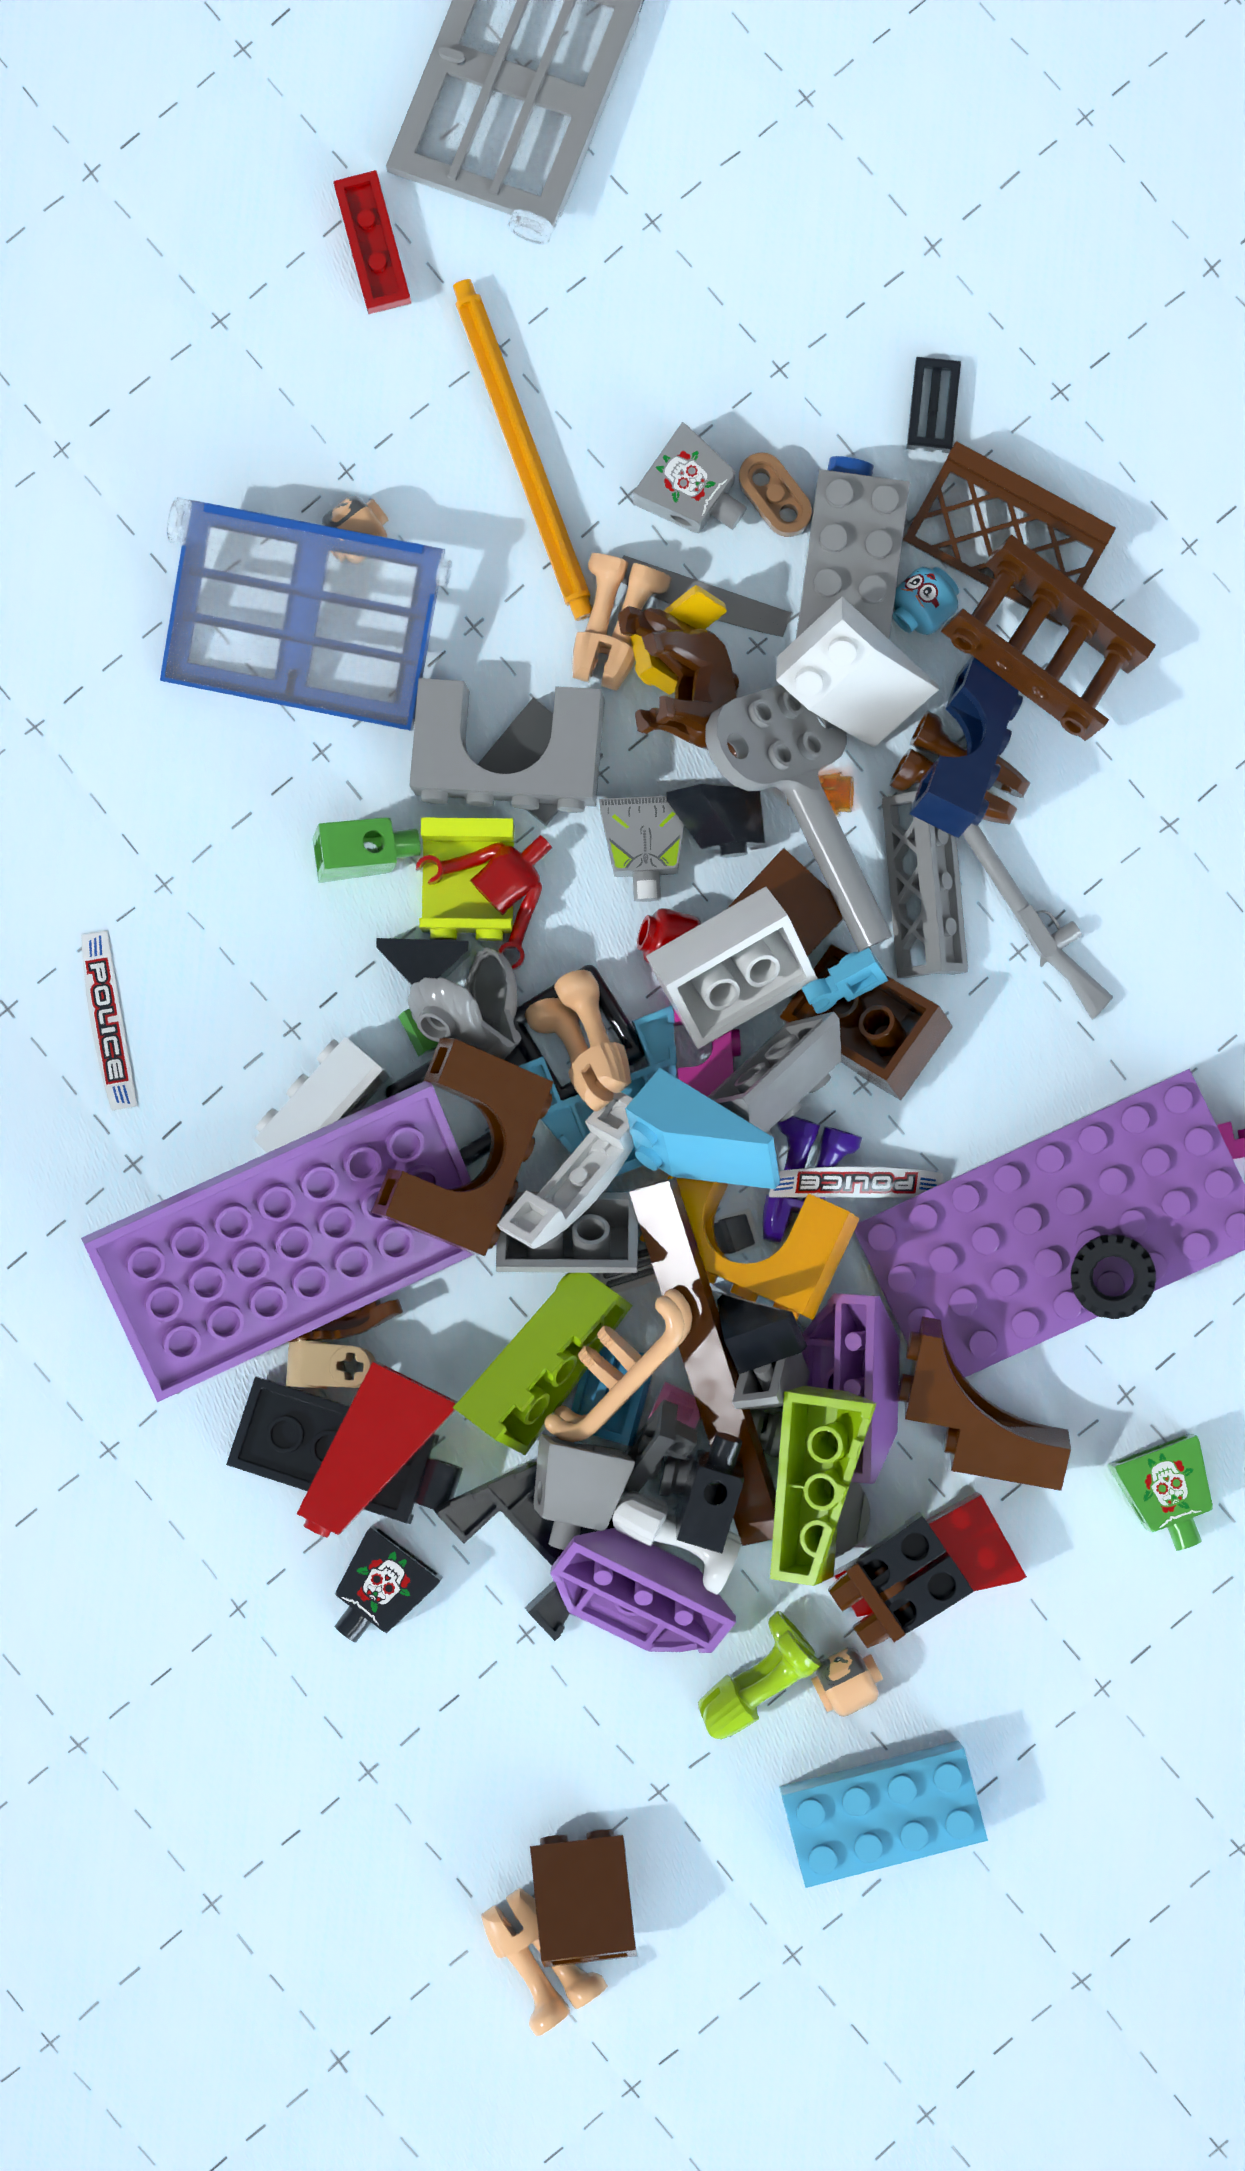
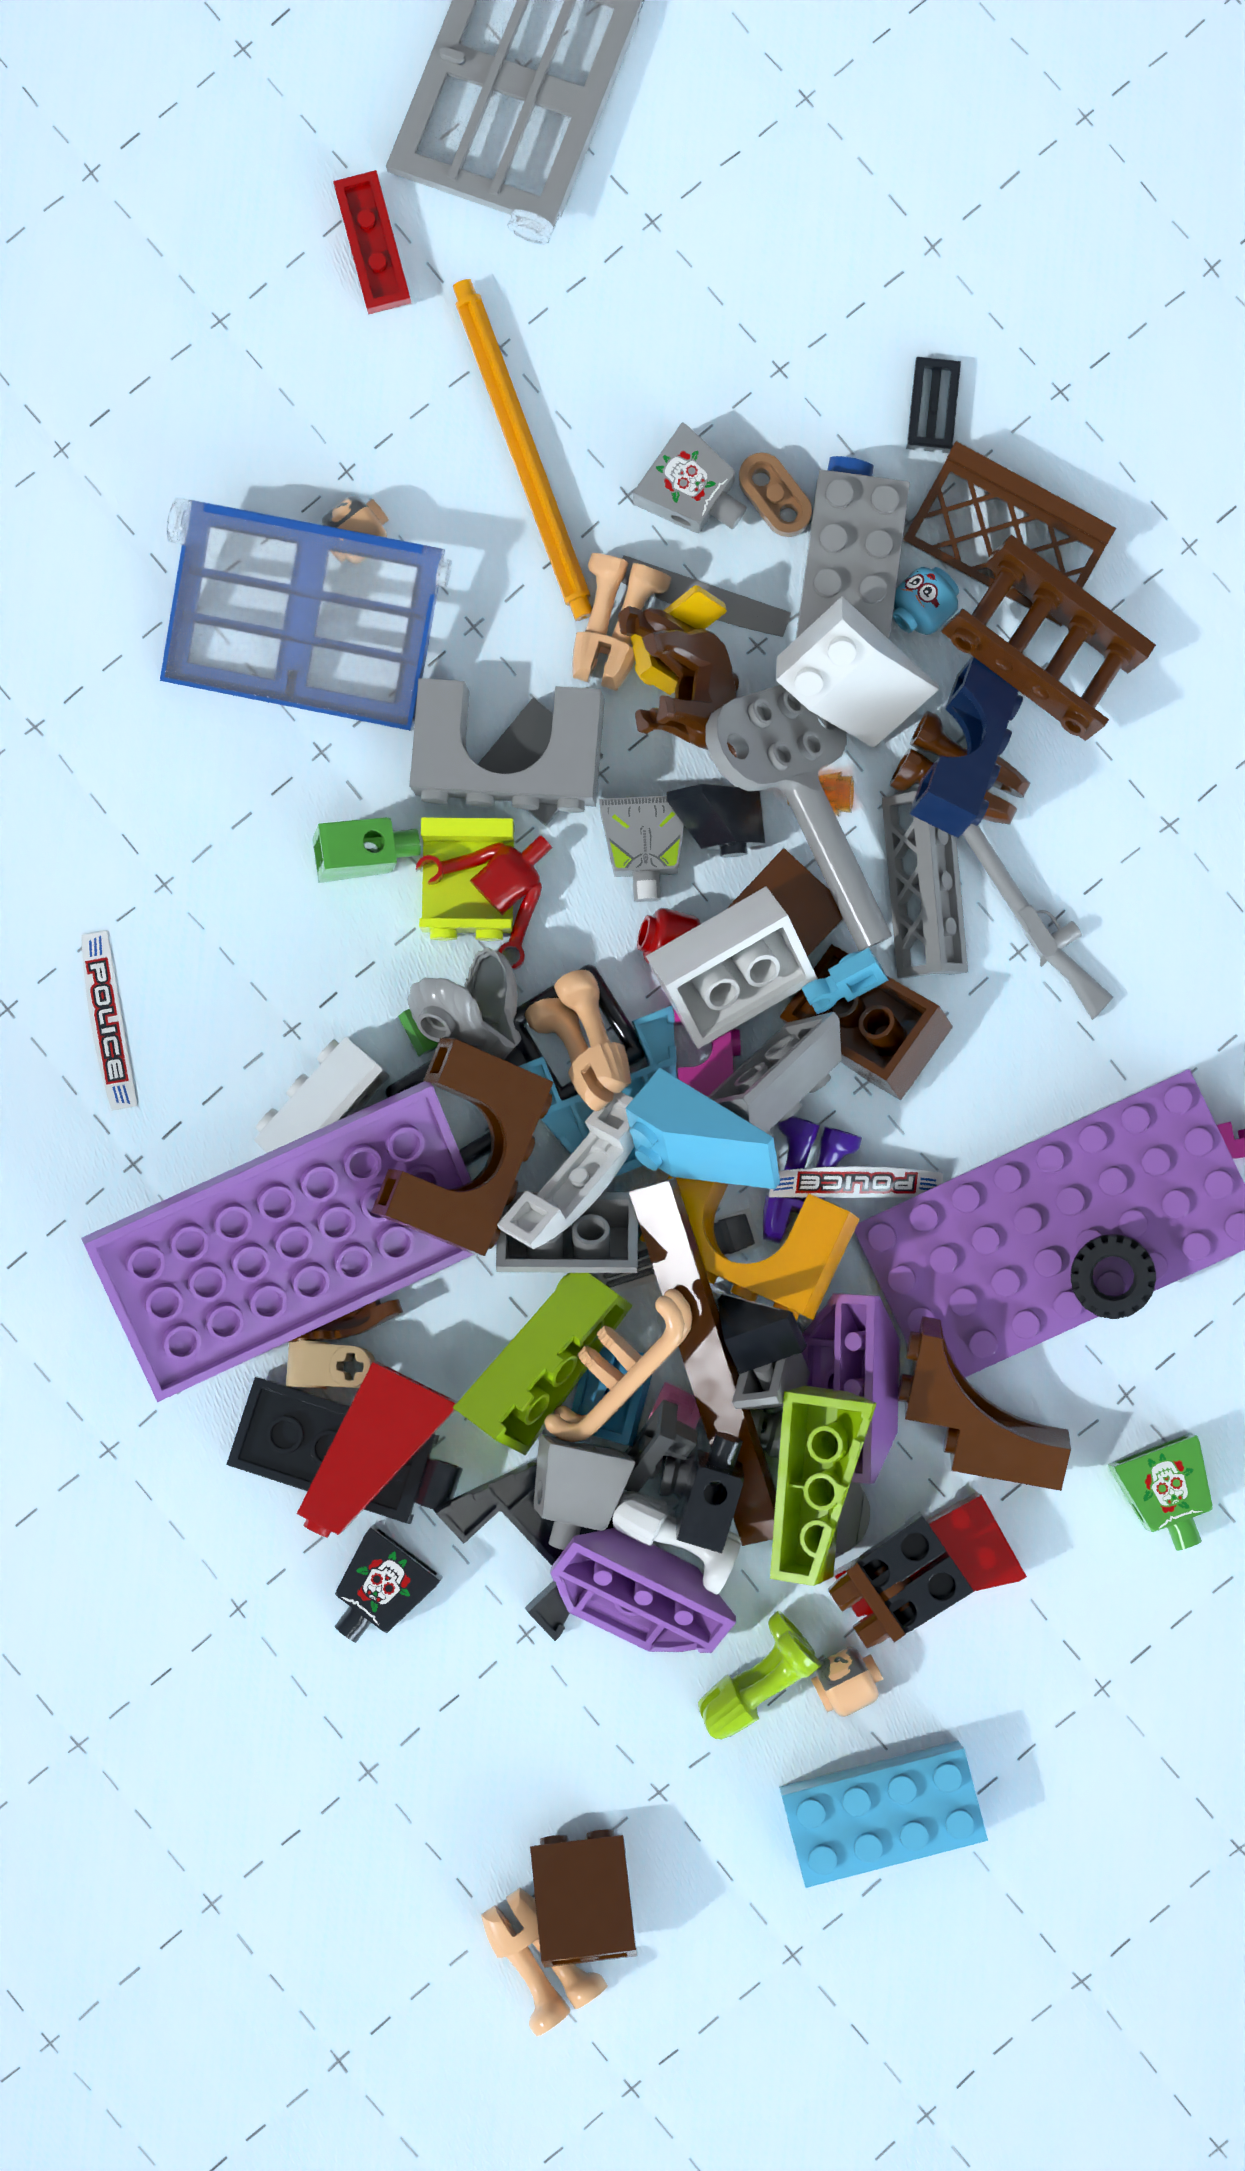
black slope [376,938,471,985] -> none

